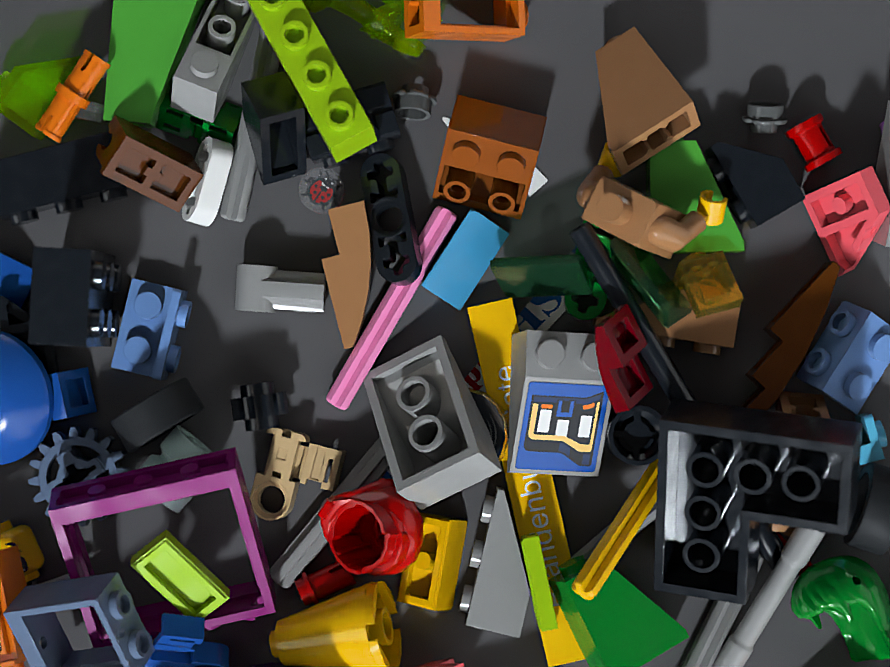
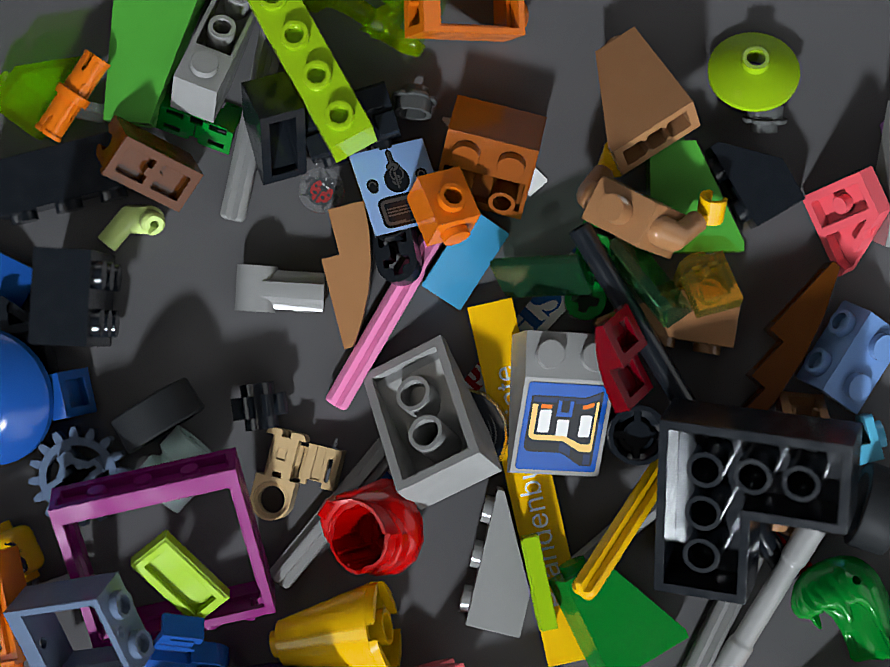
medium blue bracket [111,278,192,380] -> none
white beam [182,136,233,227] -> none
red pin [294,561,356,606] -> none
yellow slope [397,512,467,611] -> none
red bush [785,113,843,173] -> none
none -> yellowish green arm [98,205,165,251]
none -> light blue sticker [349,138,434,236]
none -> orange brick [406,166,481,246]
none -> lime dish [707,32,800,112]

